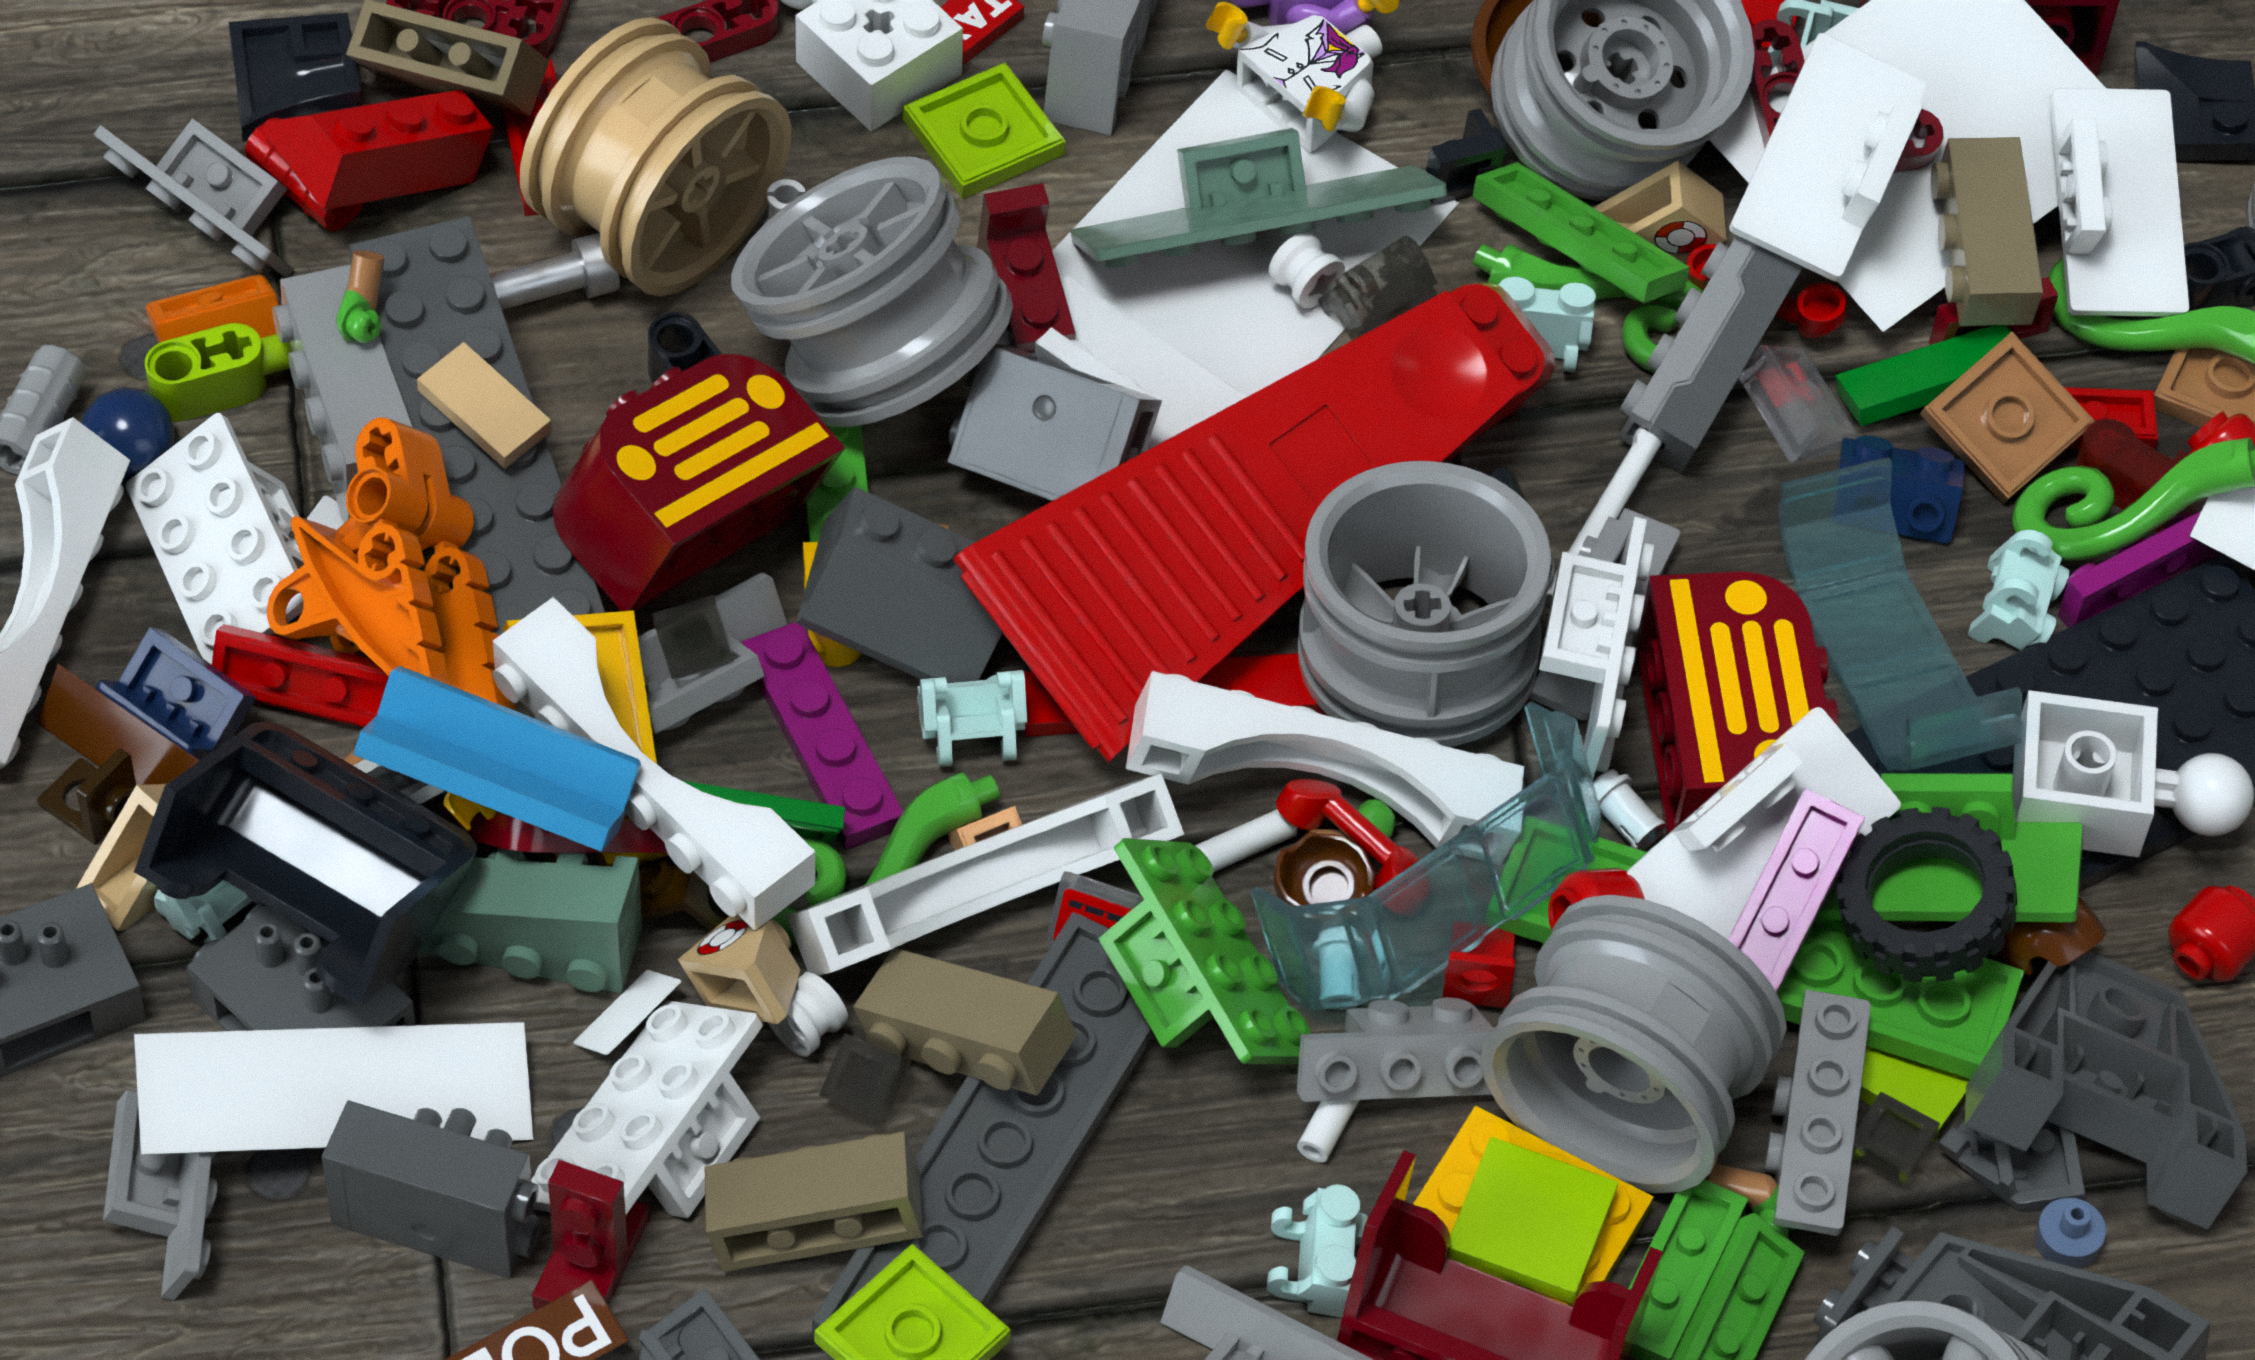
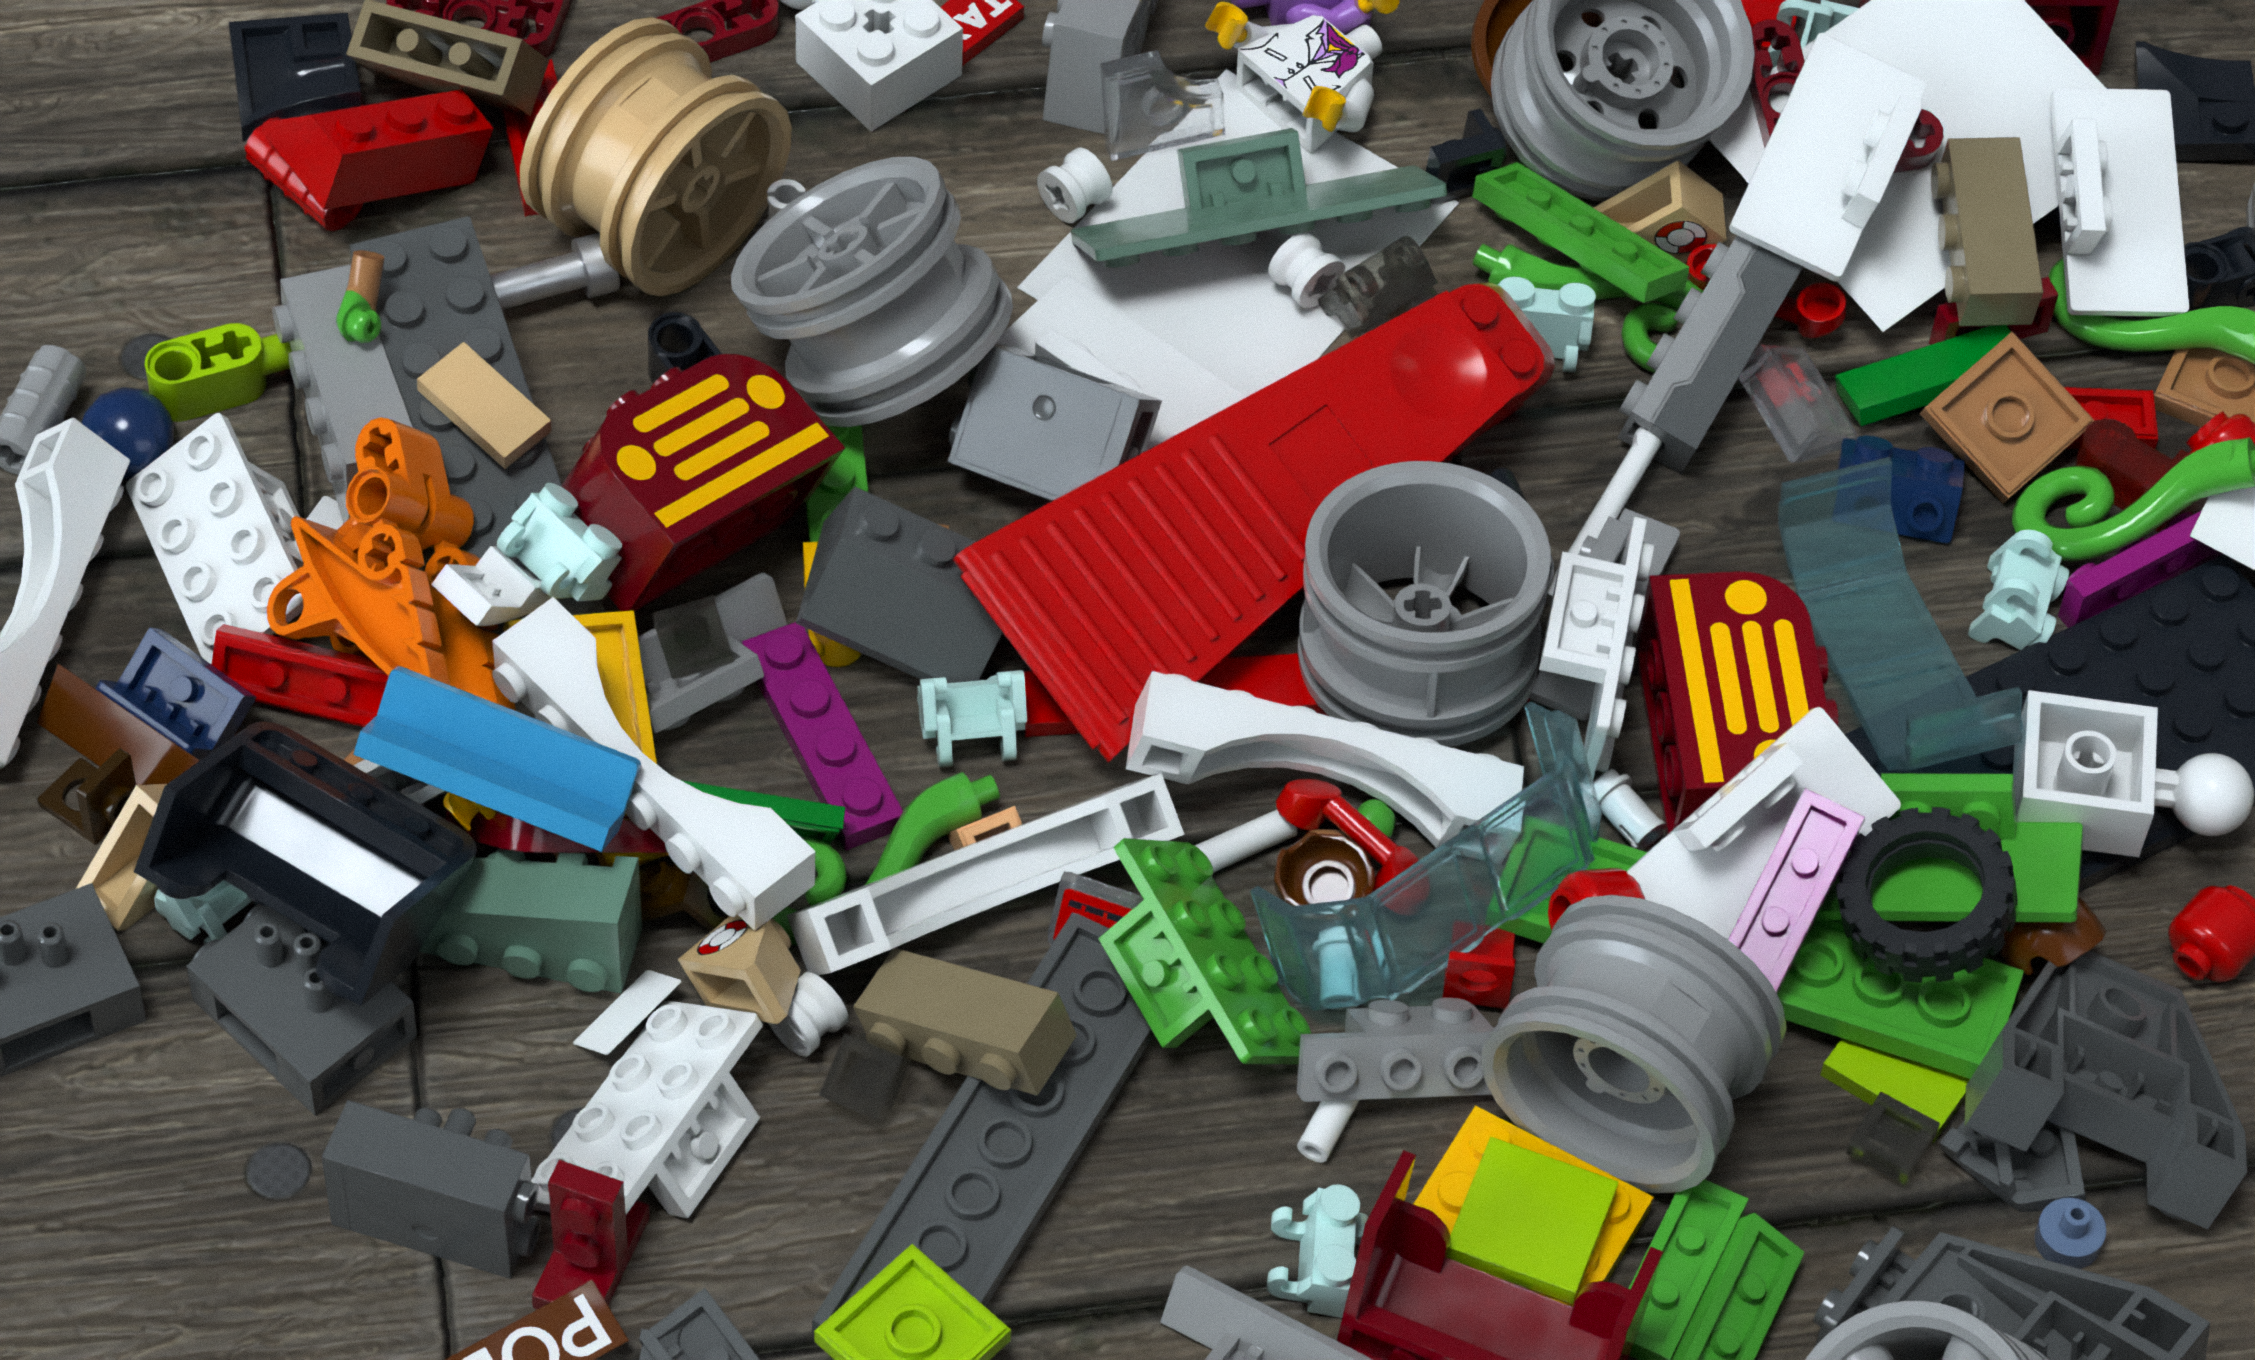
light grey bracket [93,118,294,278] -> none
light grey bracket [103,1090,217,1301] -> none
white sticker [134,1022,534,1154] -> none
orange slope [145,274,279,343] -> none
dark tan brick [704,1131,923,1272] -> none
lime tile [903,62,1066,200] -> none
dark red bracket [977,183,1076,353] -> none
medium nougat arm [1708,1164,1795,1238] -> none
light grey bracket [1763,989,1871,1236] -> none
none -> white slope [431,546,551,626]
none -> light aqua piece [496,483,622,601]
none -> white wheel [1037,147,1113,223]
none -> clear tile [1100,50,1225,161]

